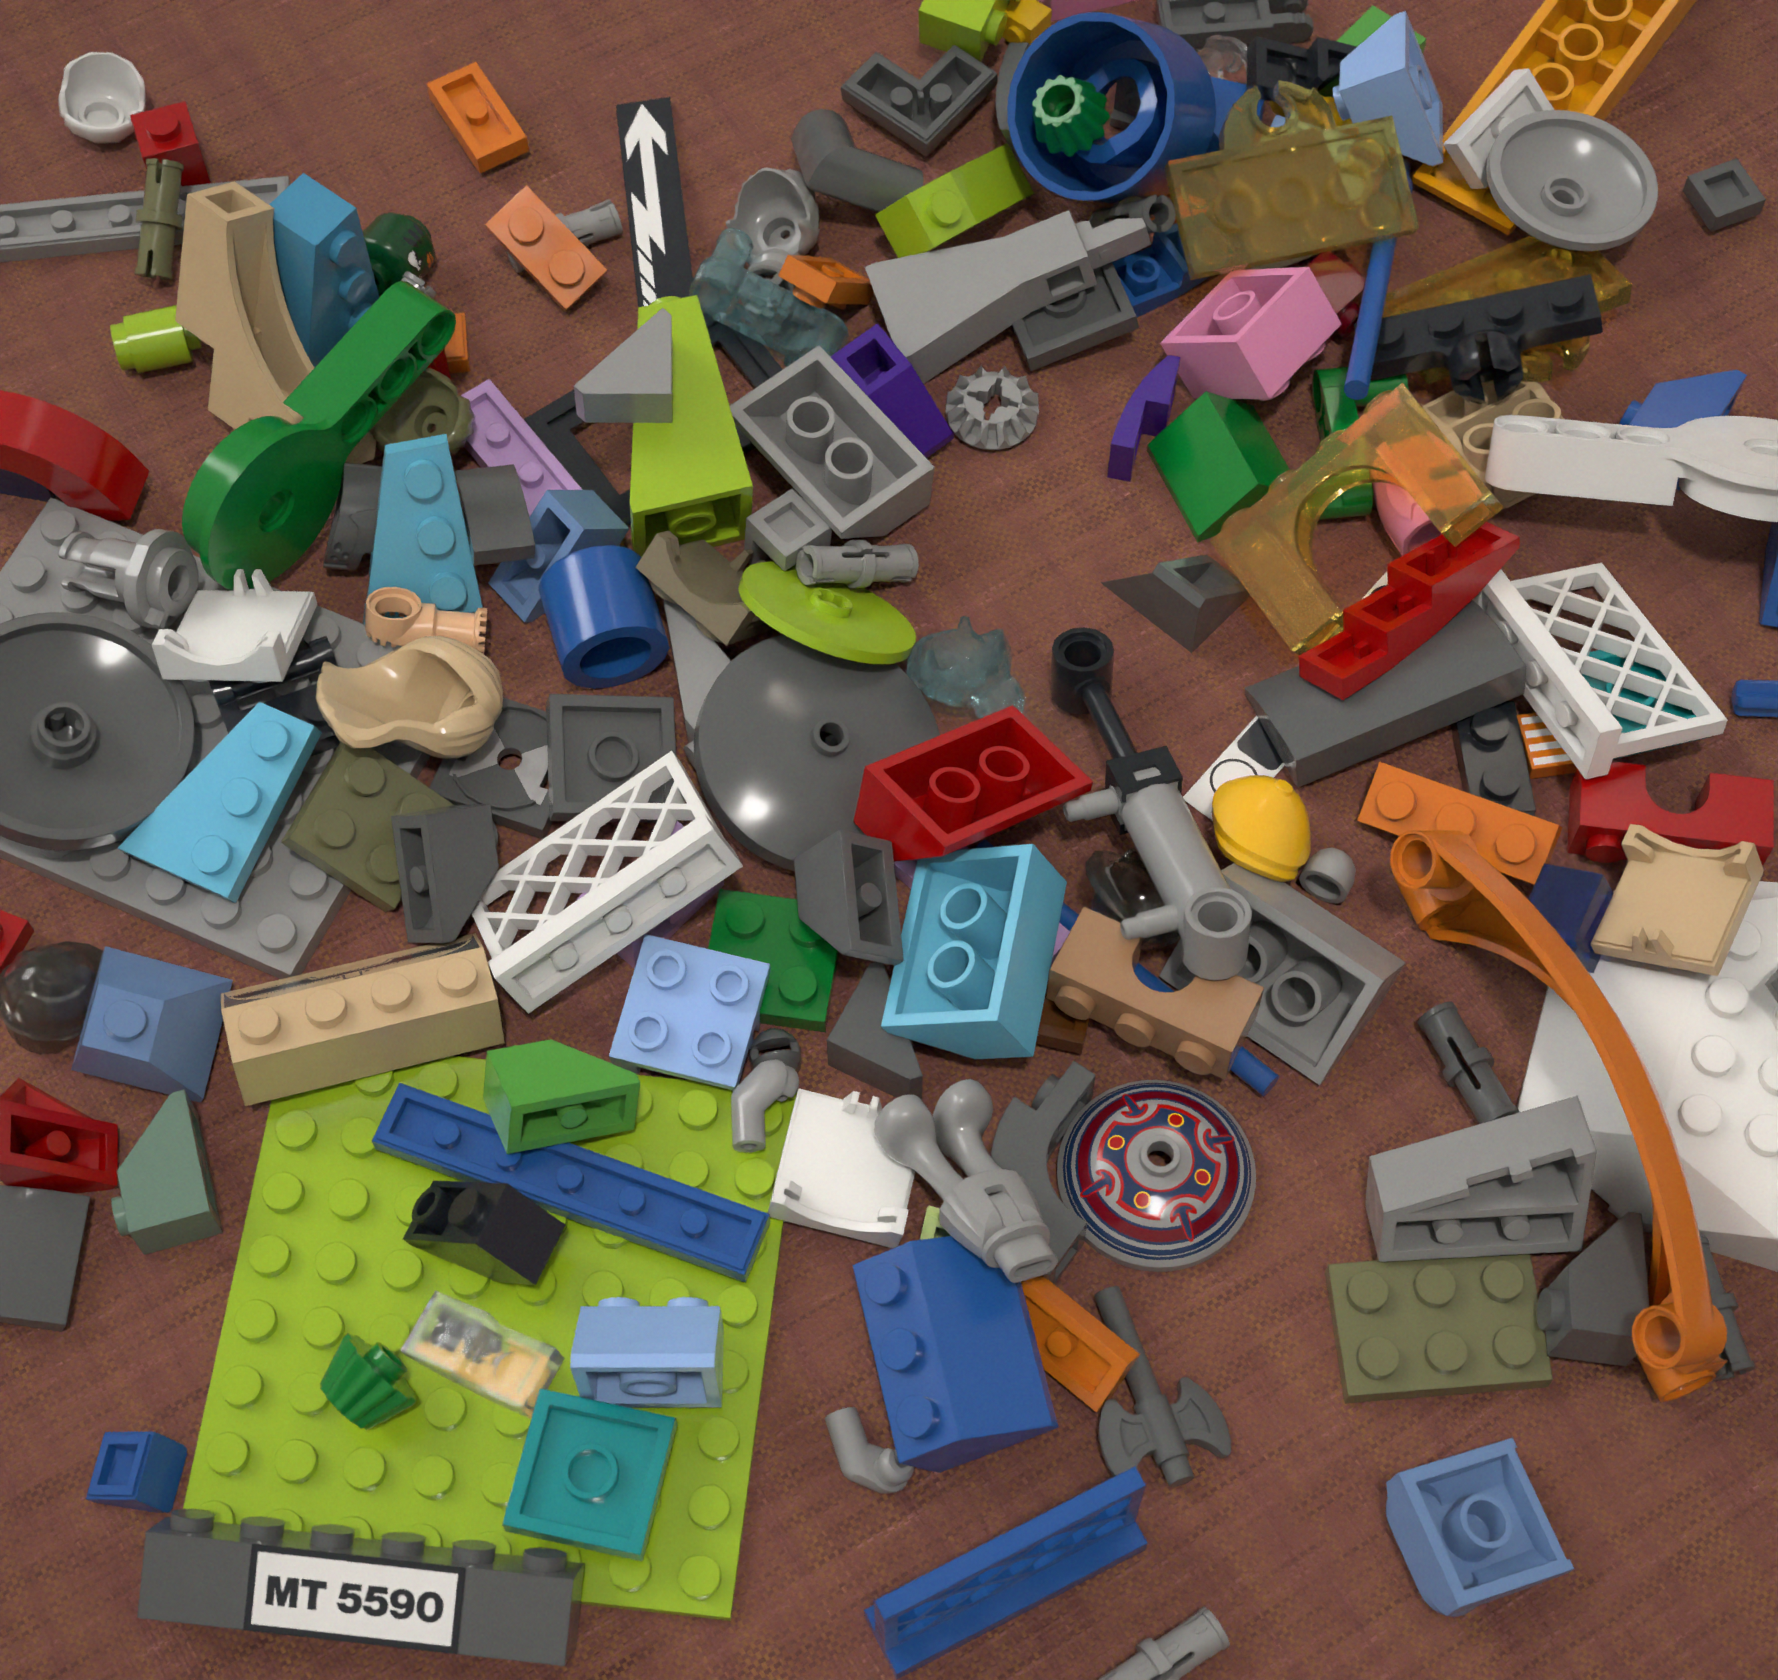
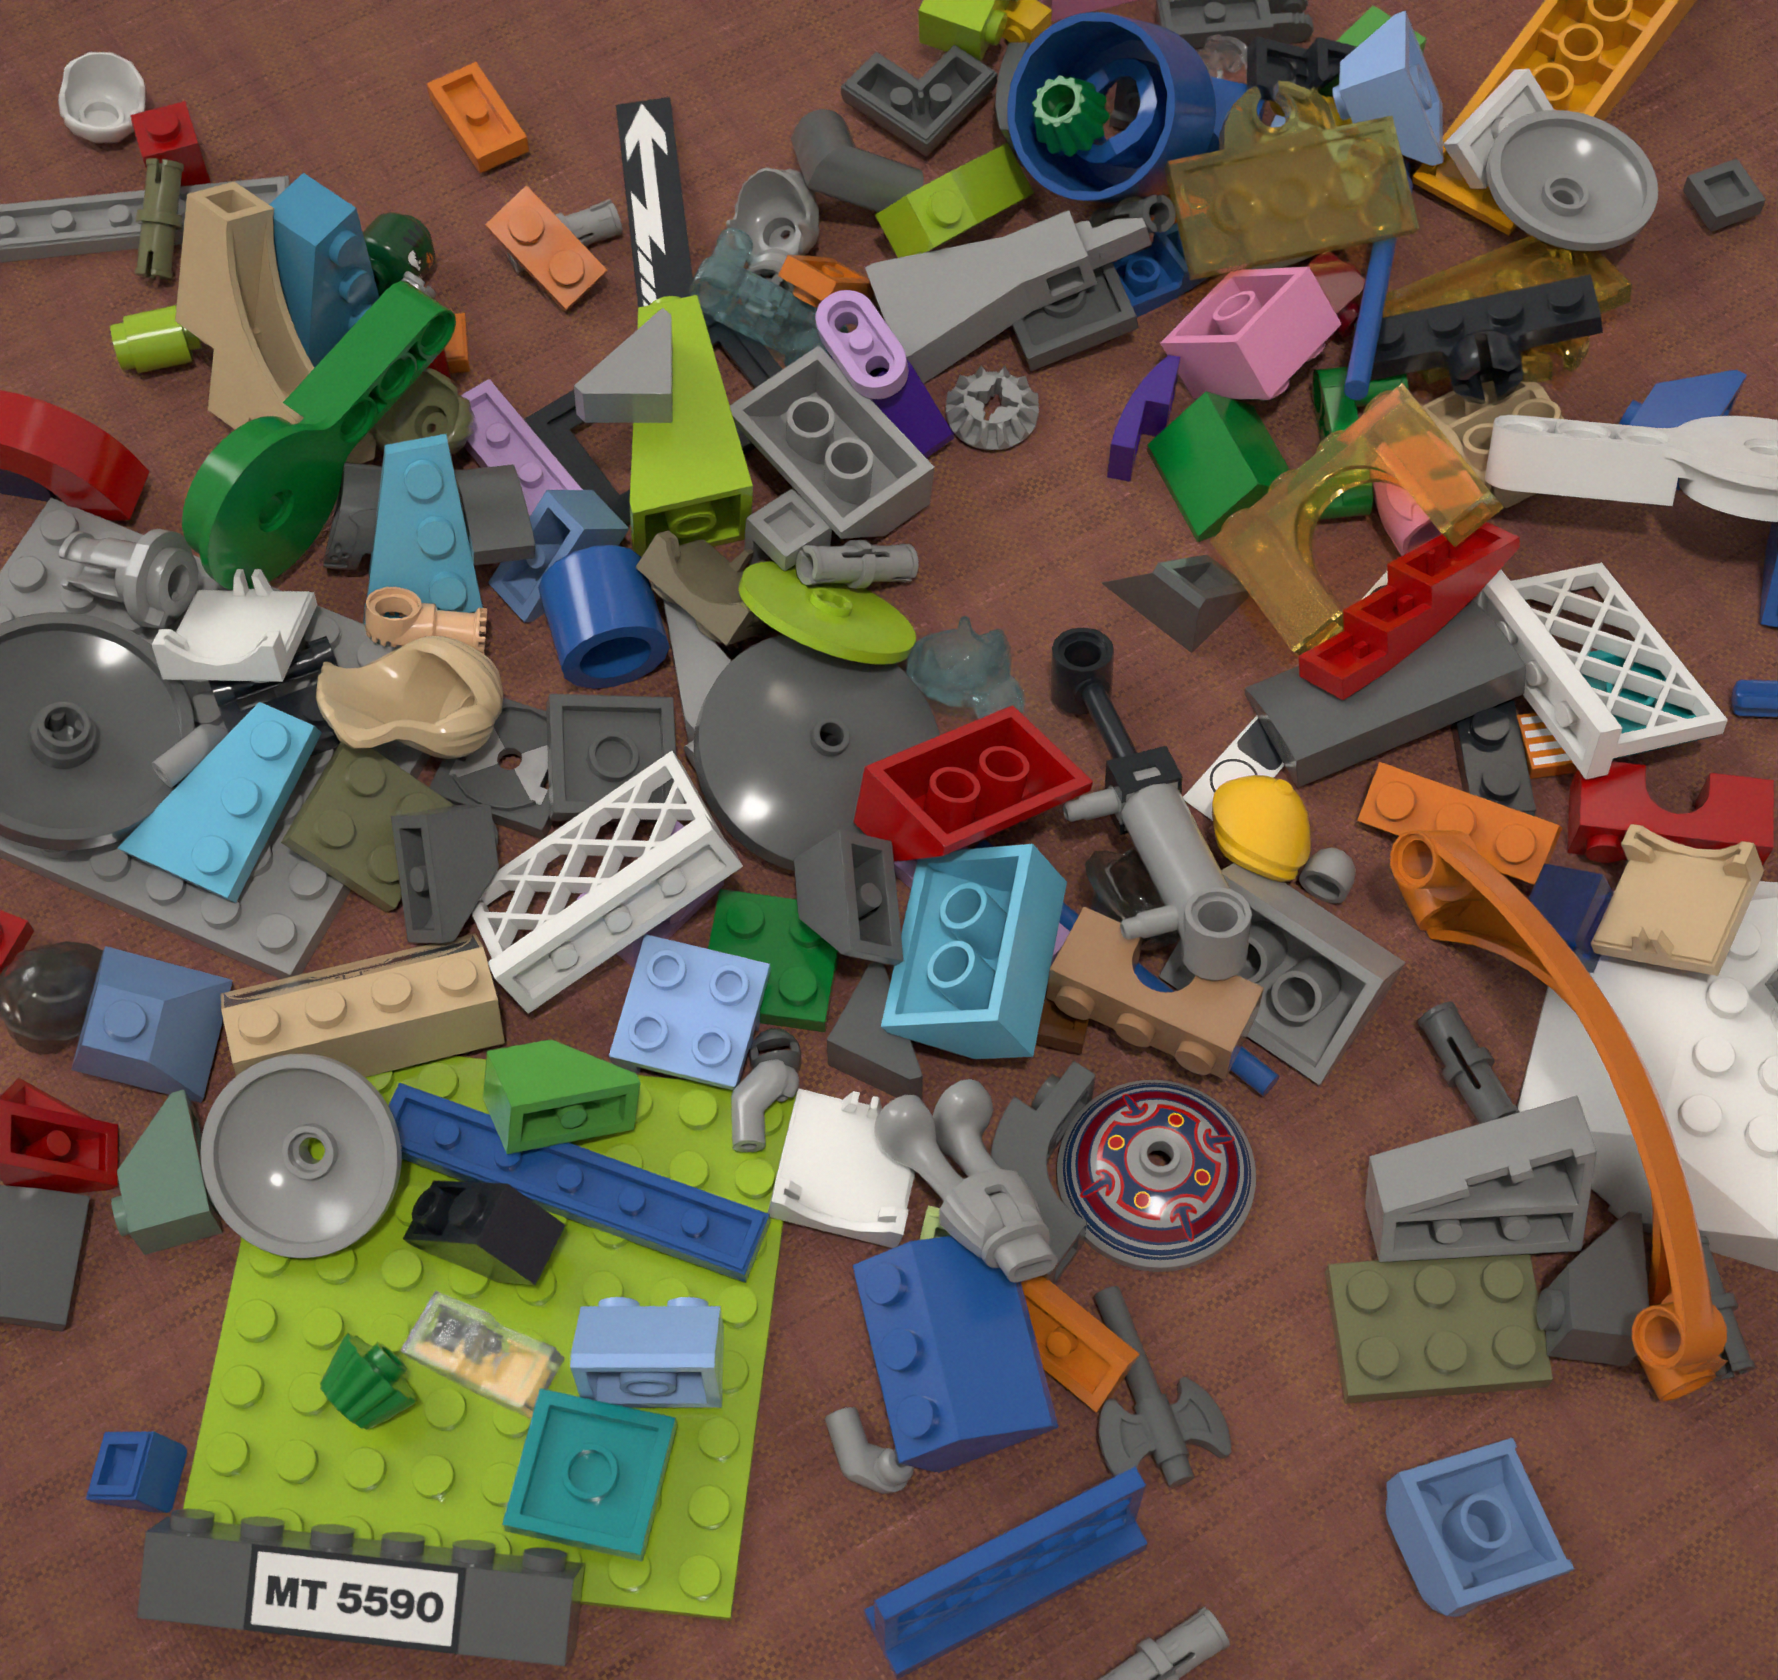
none -> light grey arm [151,724,229,788]
none -> light grey dish [201,1053,402,1258]
none -> lavender plate [815,290,909,399]

